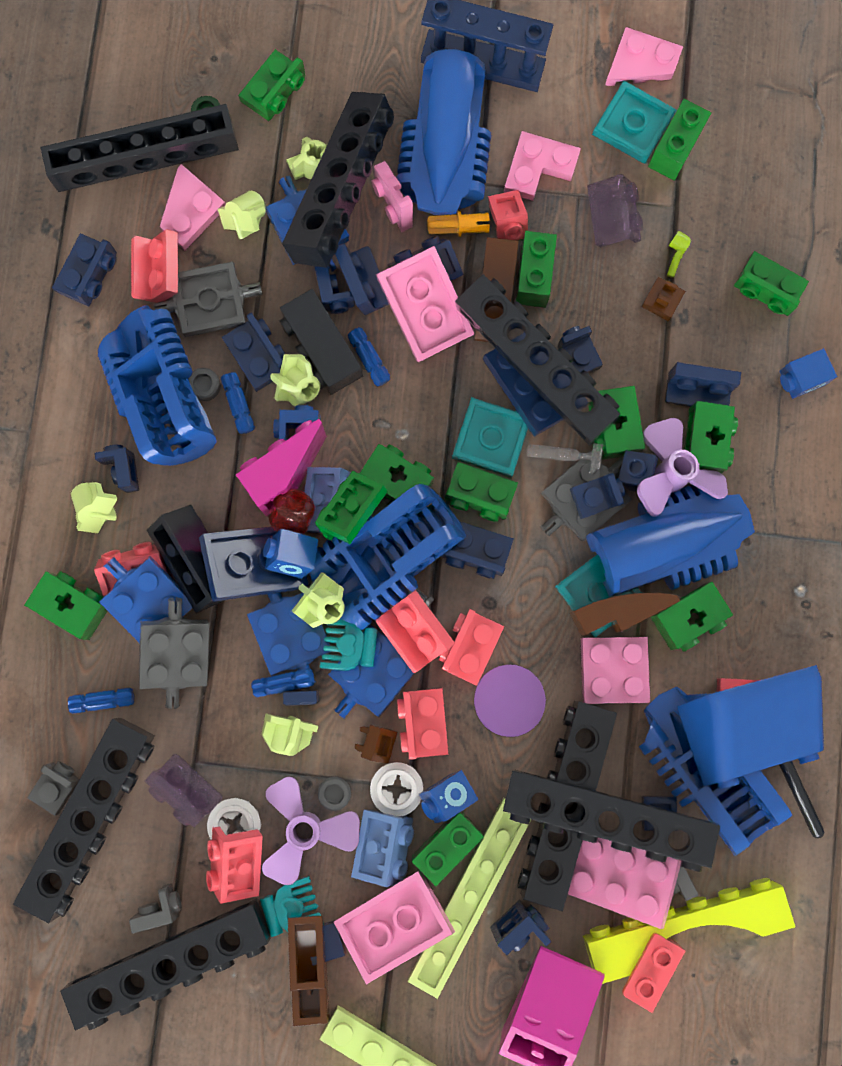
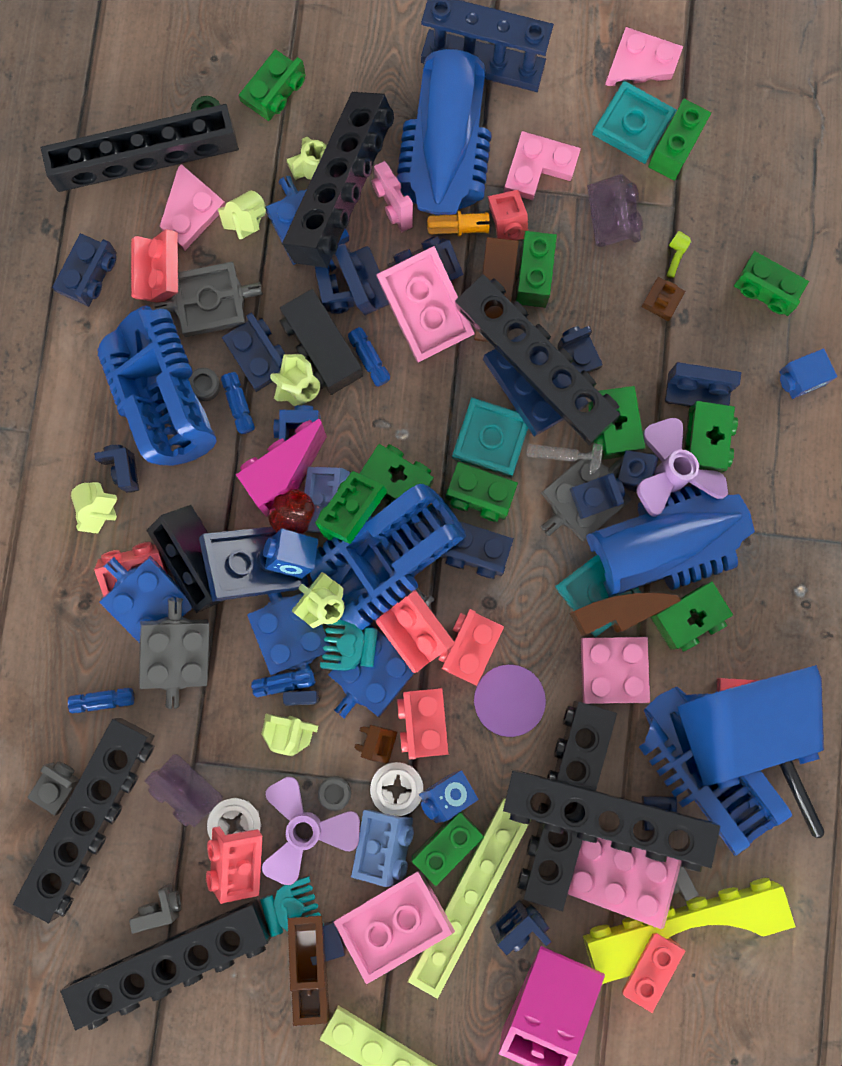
green brick [24,570,107,640] -> none

